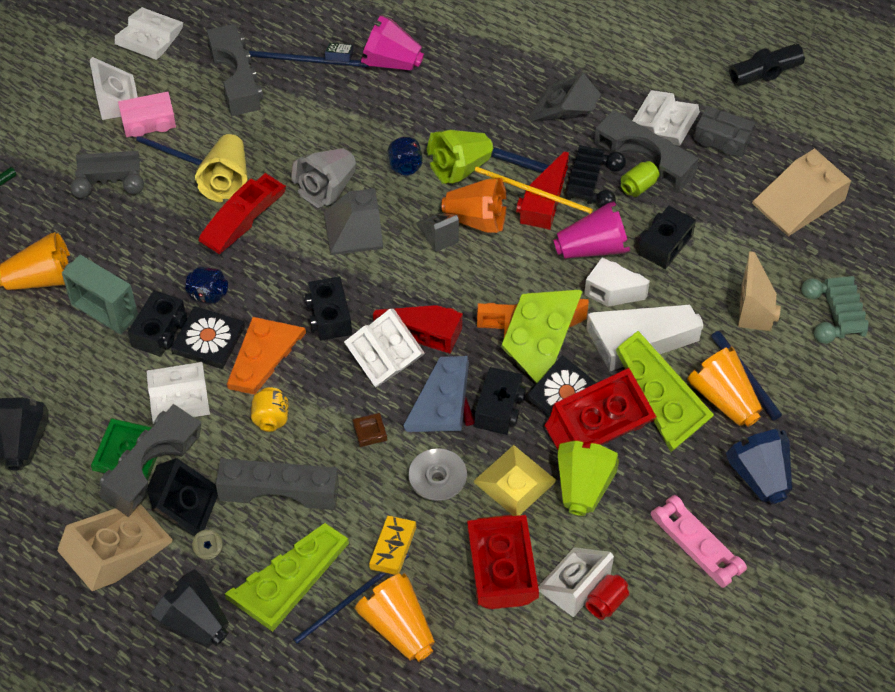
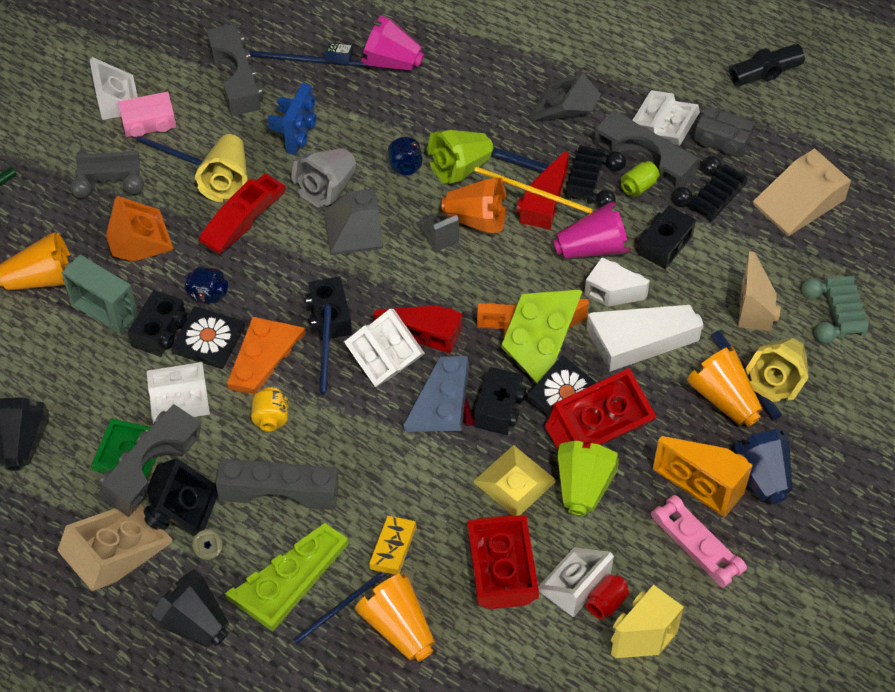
white slope [115,7,183,60] -> none
reddish brown tile [352,413,387,447] -> none
light grey dish [409,448,467,501] -> none
lime wing [615,331,714,452] -> none
none -> orange slope [106,196,173,262]
none -> black plate [143,505,170,530]
none -> blue plate [267,83,317,155]
none -> dark blue axle [320,303,331,395]
none -> light yellow slope [611,585,684,658]
none -> light orange slope [653,436,752,518]
none -> black gear [672,156,747,222]
none -> light yellow cone [746,338,809,402]

